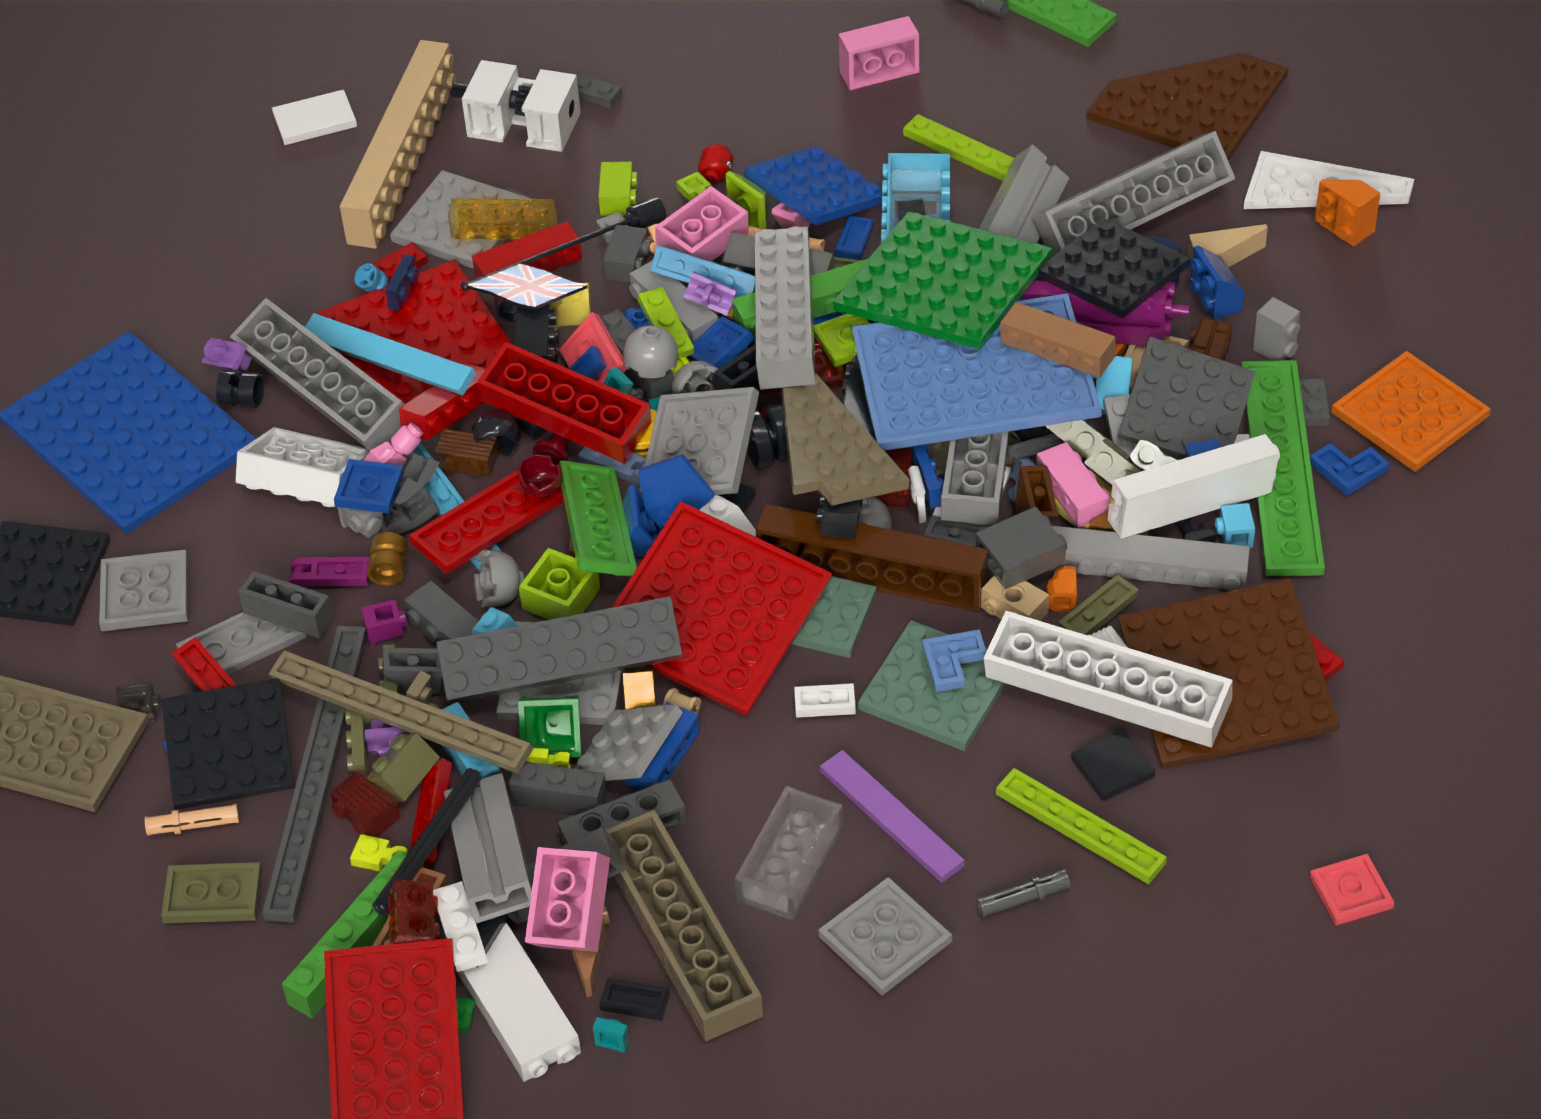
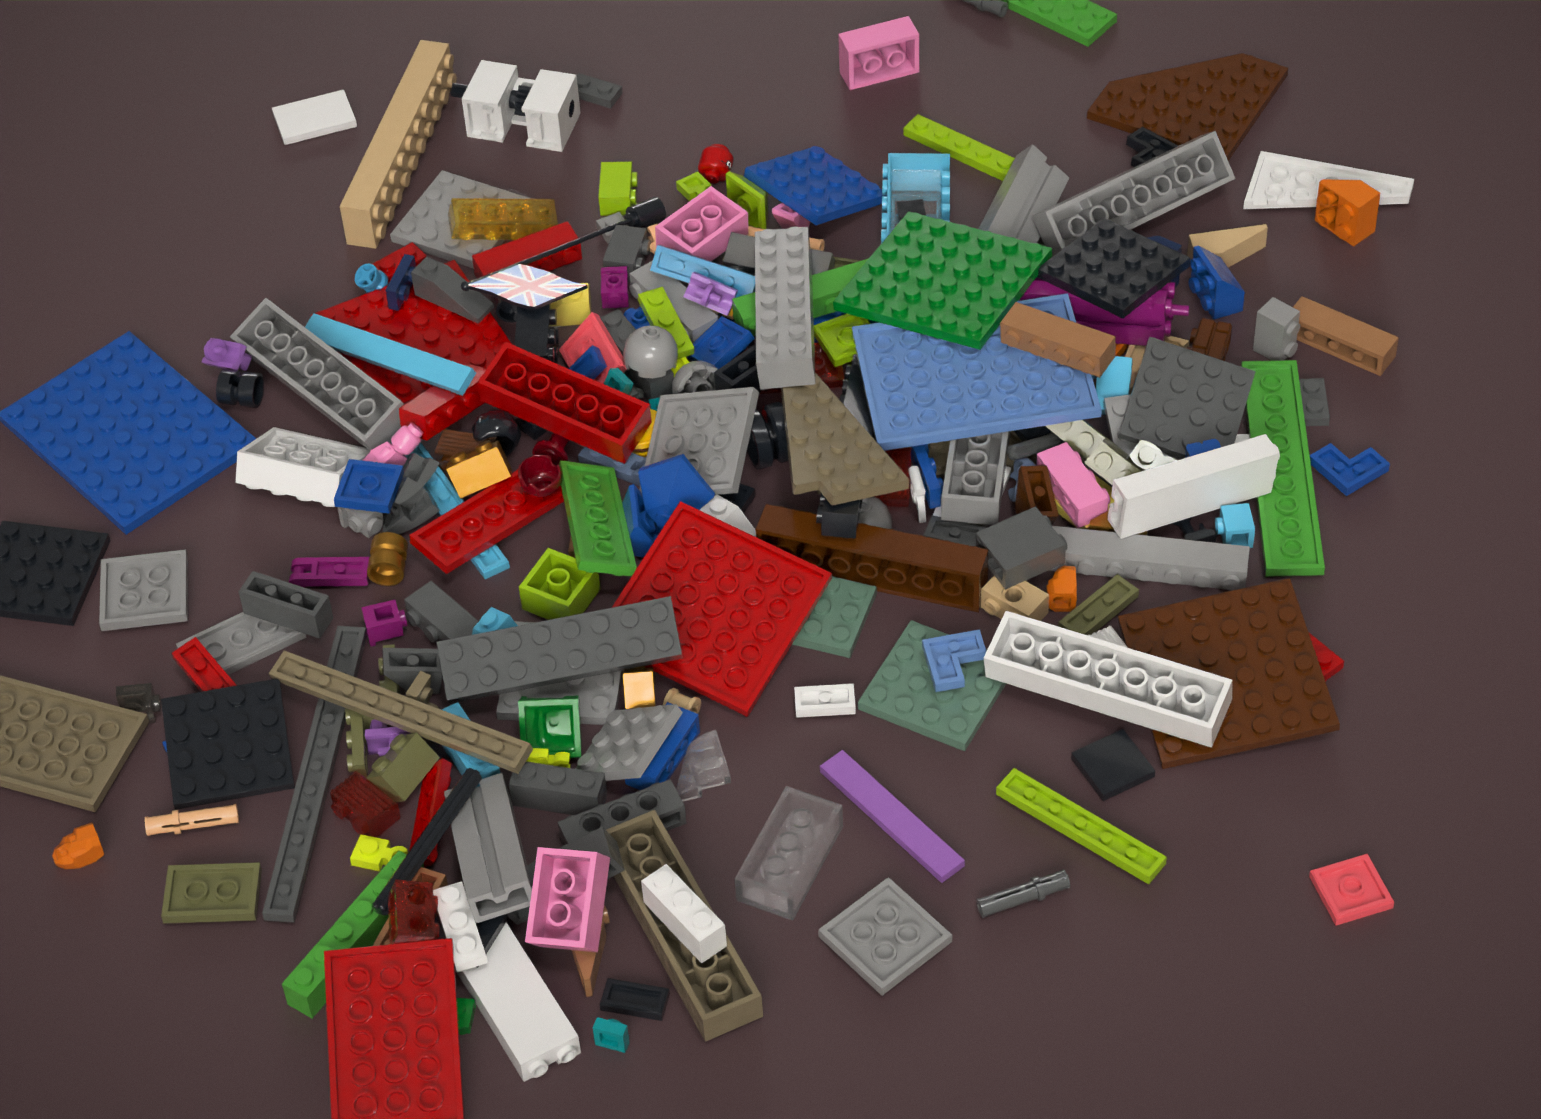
light grey cylinder [474,550,524,608] -> none
blue tile [835,215,874,260] -> none
orange plate [1331,351,1491,472] -> none
none -> orange rock [52,823,104,869]
none -> dark grey slope [411,257,494,324]
none -> brick [446,440,512,499]
none -> magenta brick [601,266,629,309]
none -> white brick [641,864,727,963]
none -> clear slope [676,730,731,801]
none -> black plate [1126,127,1178,167]
none -> medium nougat brick [1293,296,1399,376]

